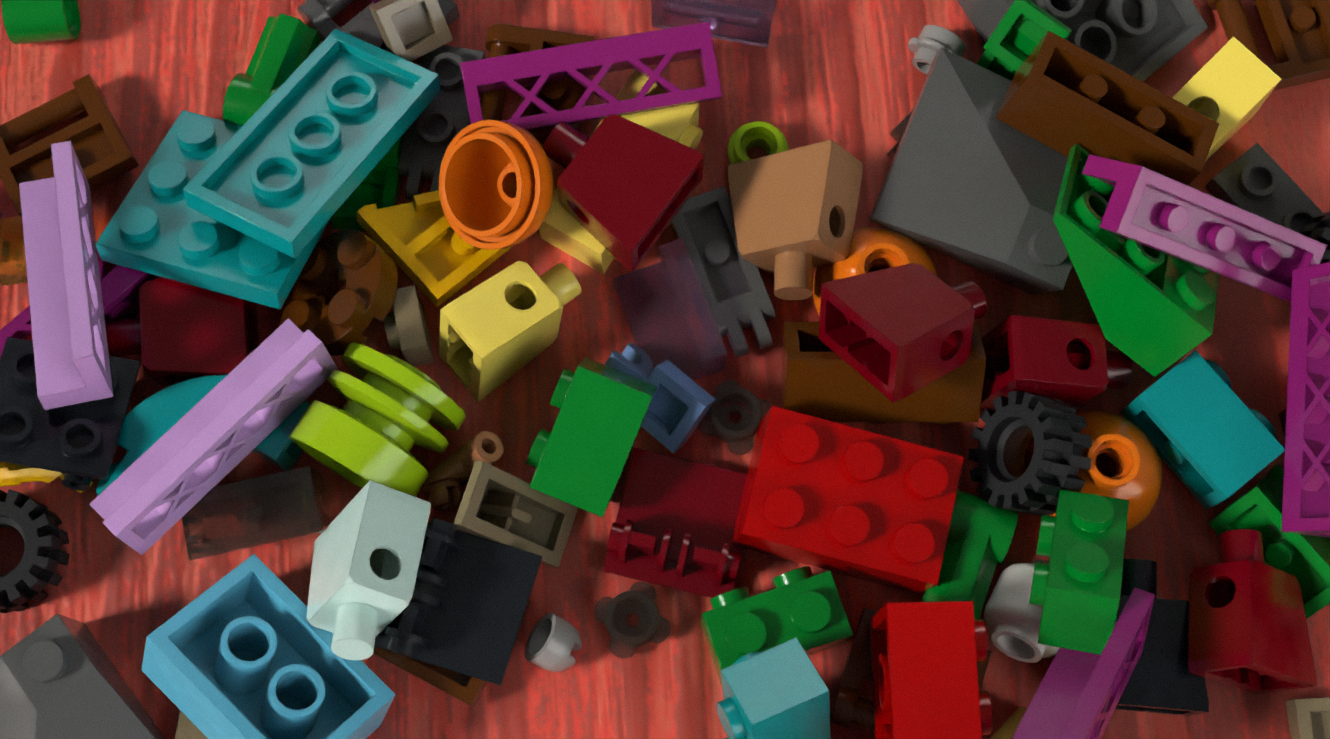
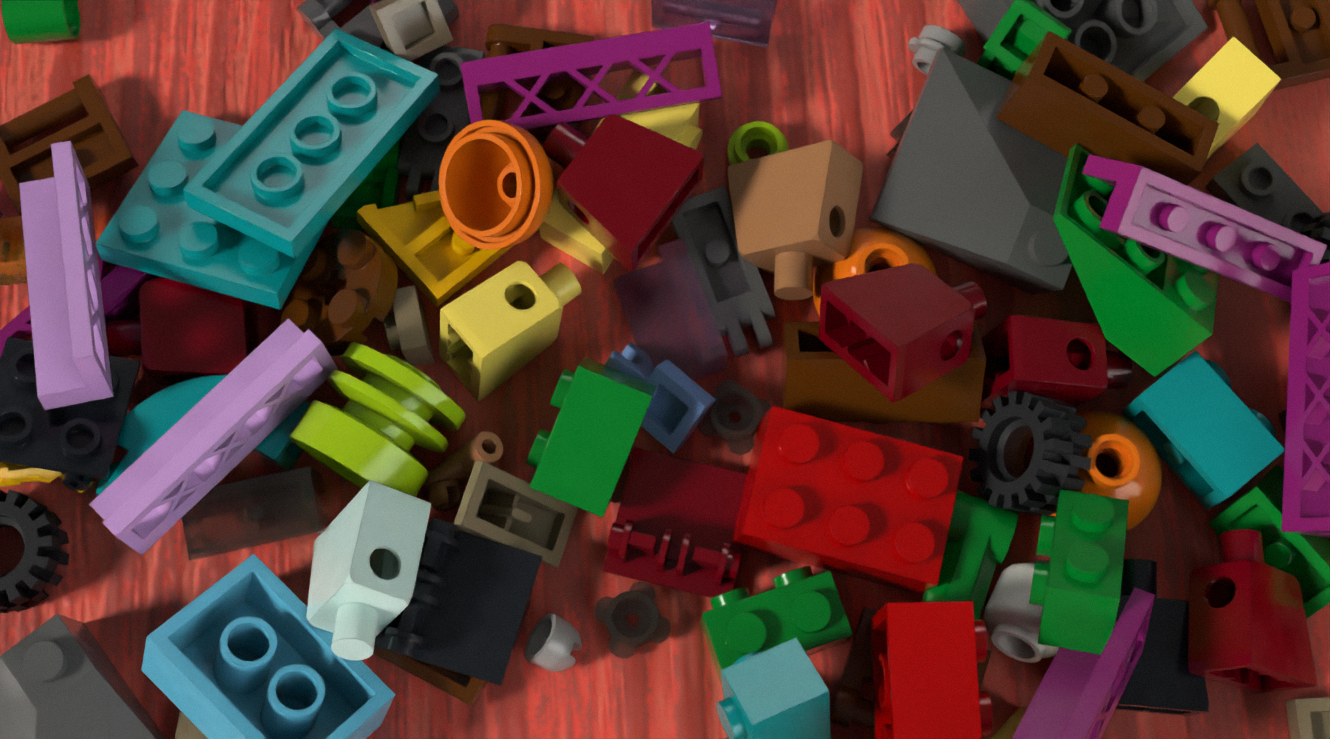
green piece [223,13,321,126] -> none

